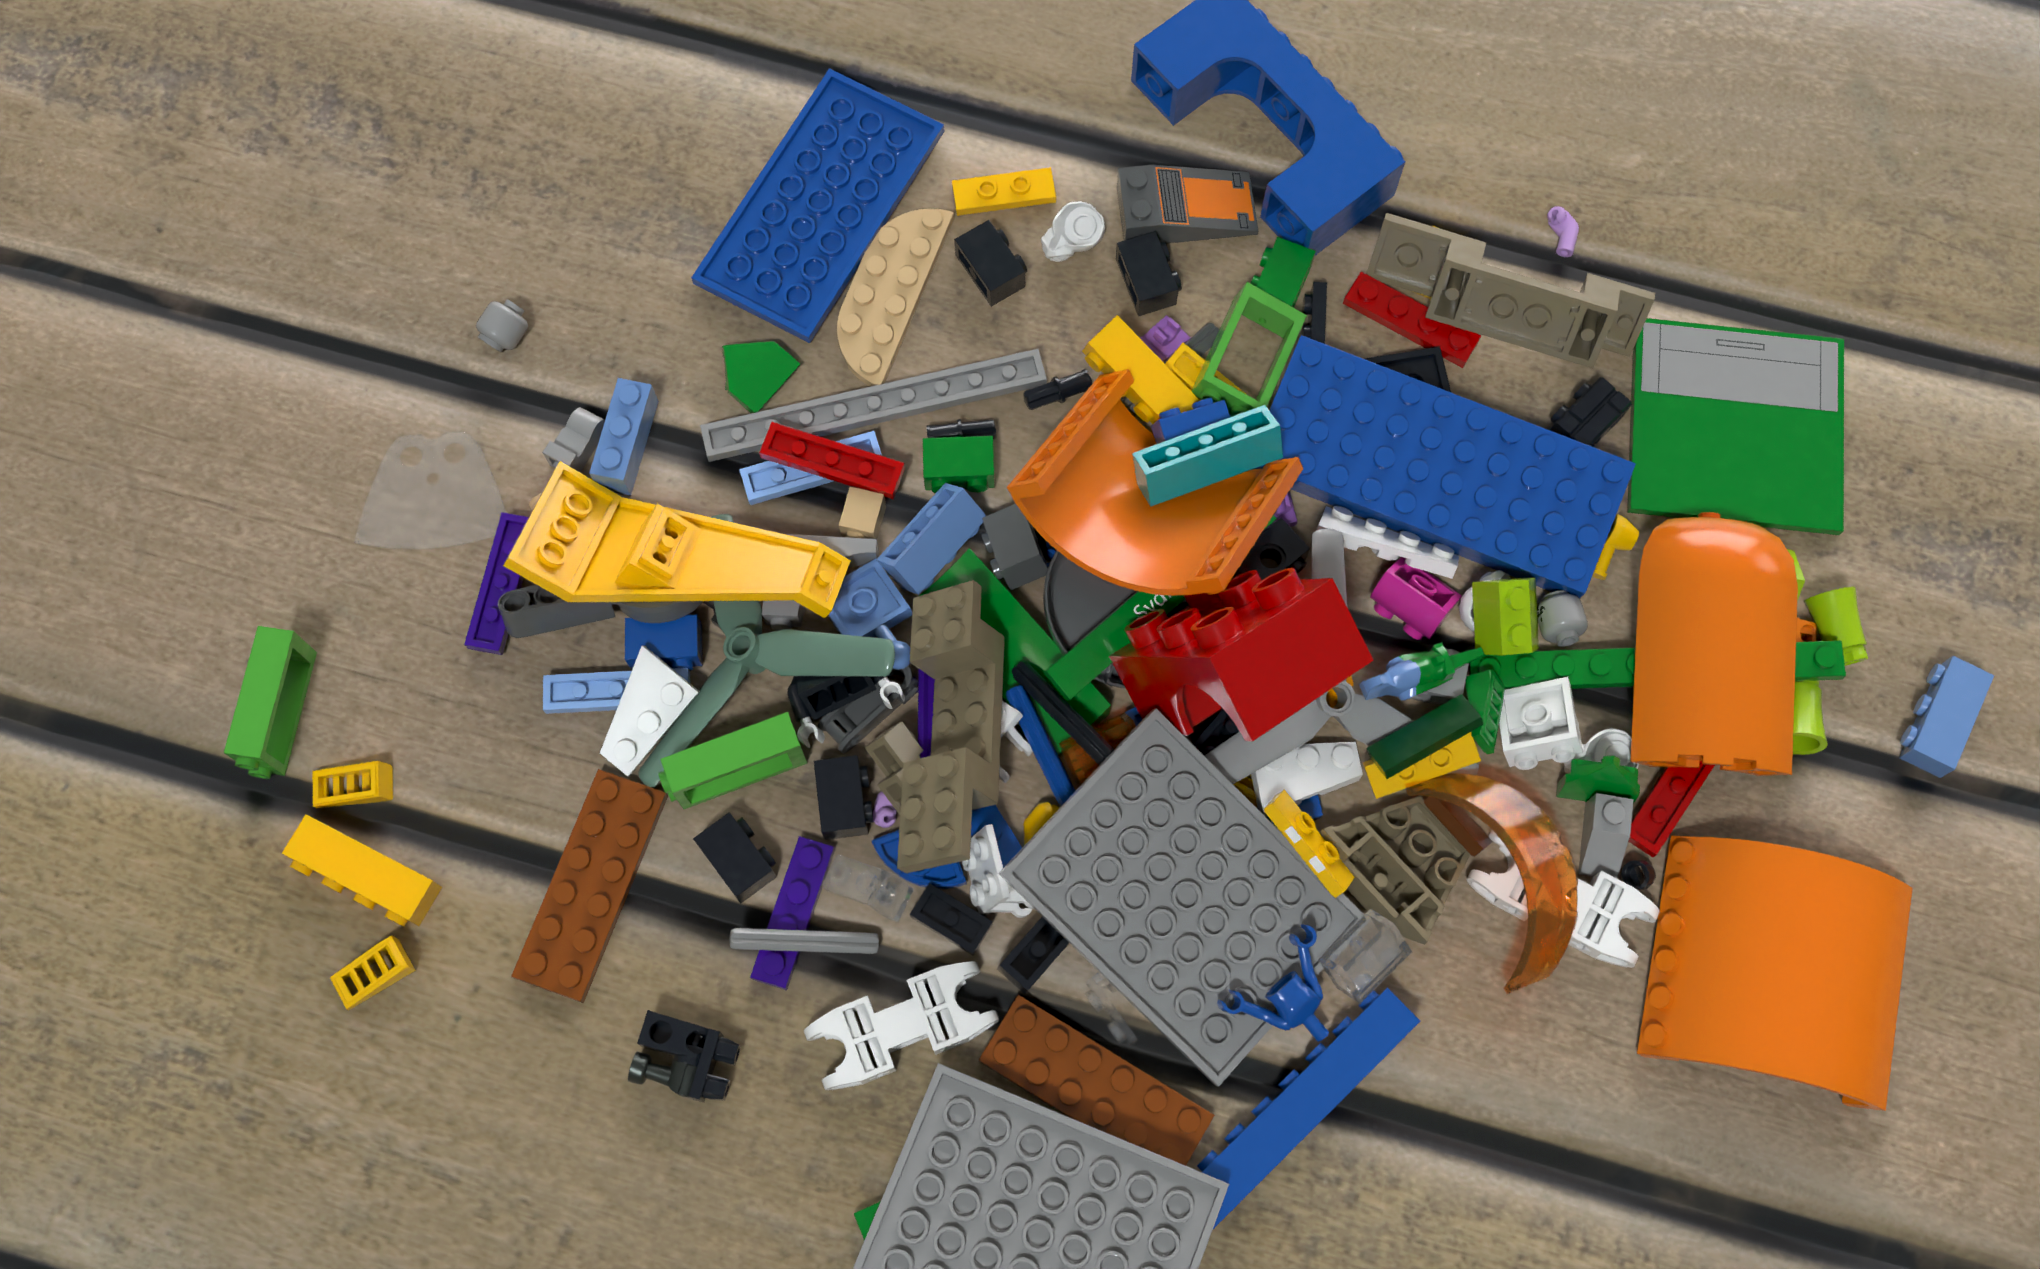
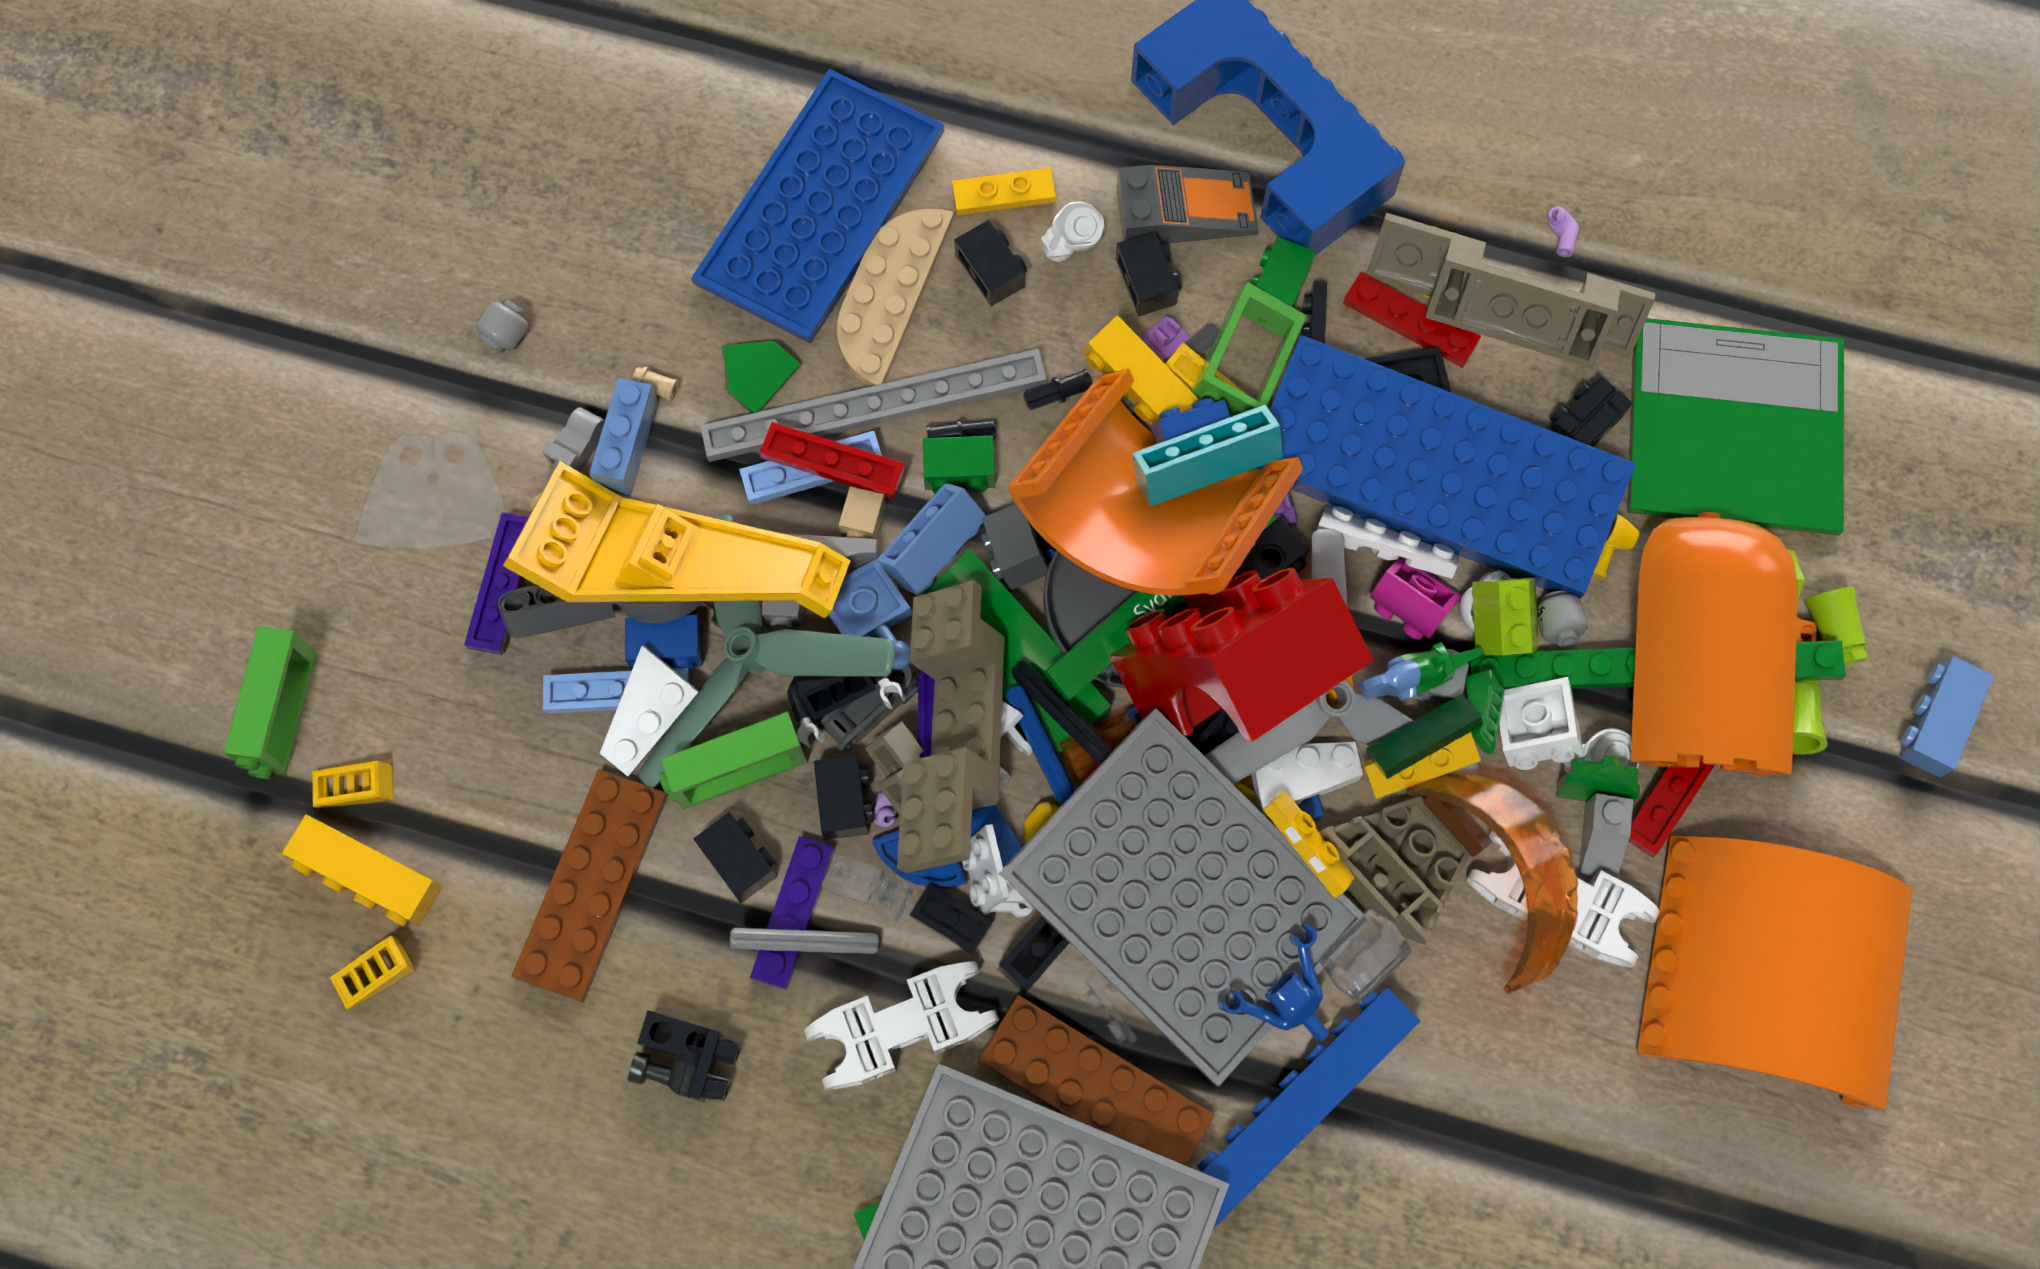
black hinge [1621,860,1656,890] -> none
none -> tan pin [632,366,678,401]

